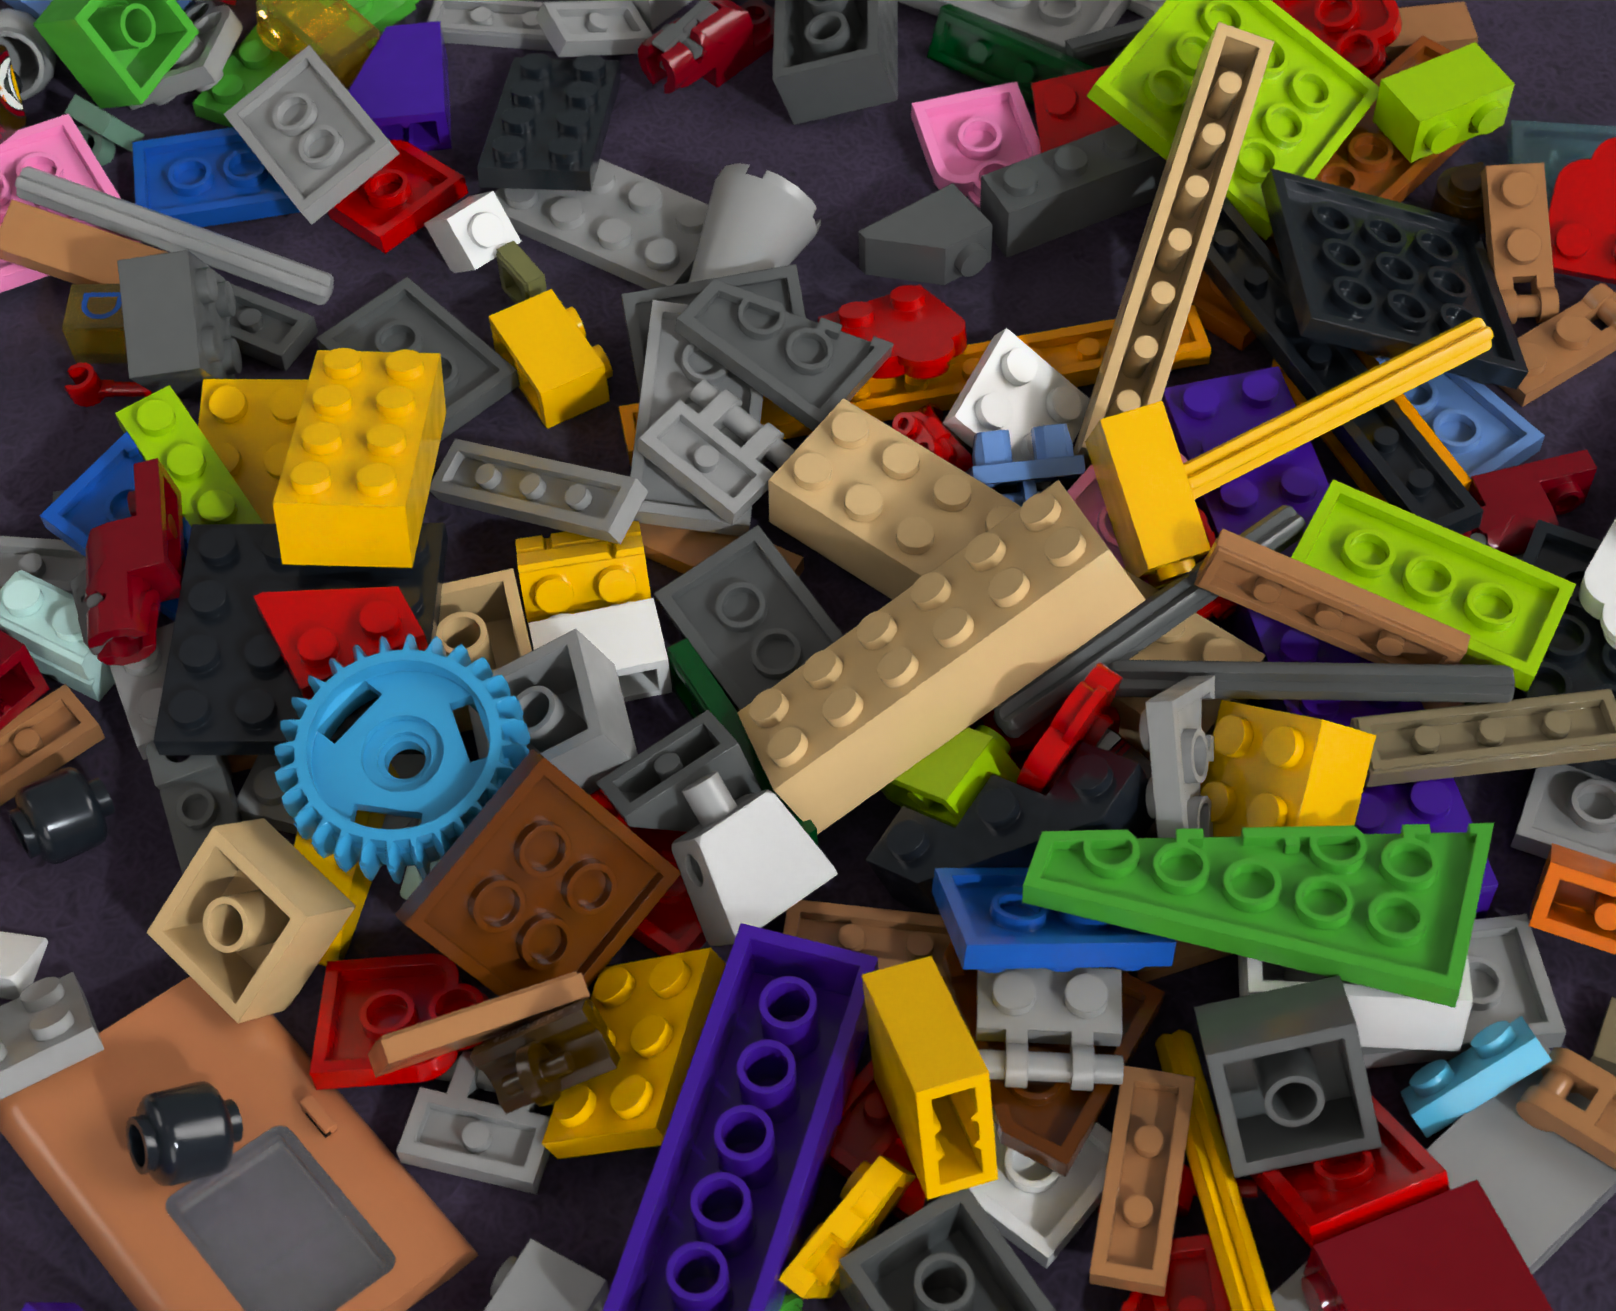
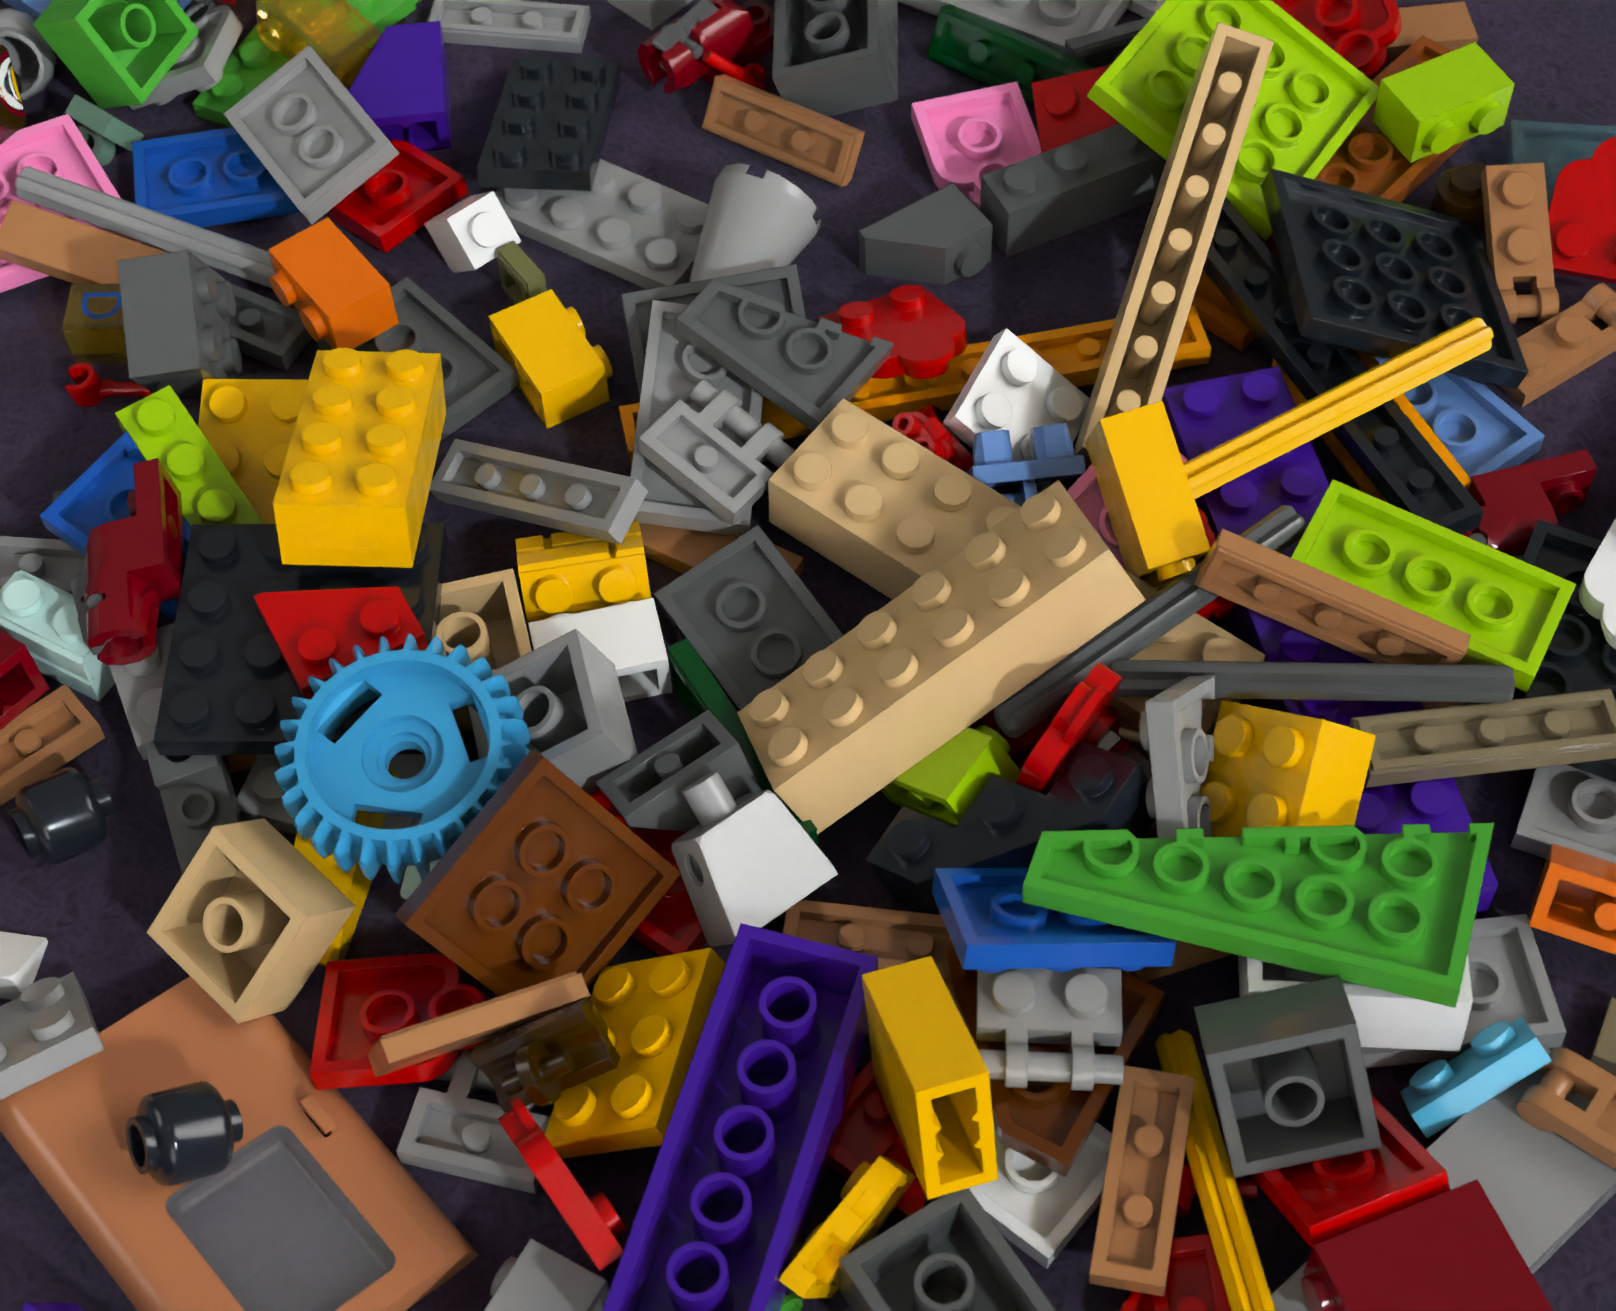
light grey plate [535,0,652,57] -> none
none -> orange brick [268,217,399,349]
none -> red plate [497,1095,628,1271]
none -> red hand [702,49,767,92]
none -> medium nougat tile [702,74,865,187]

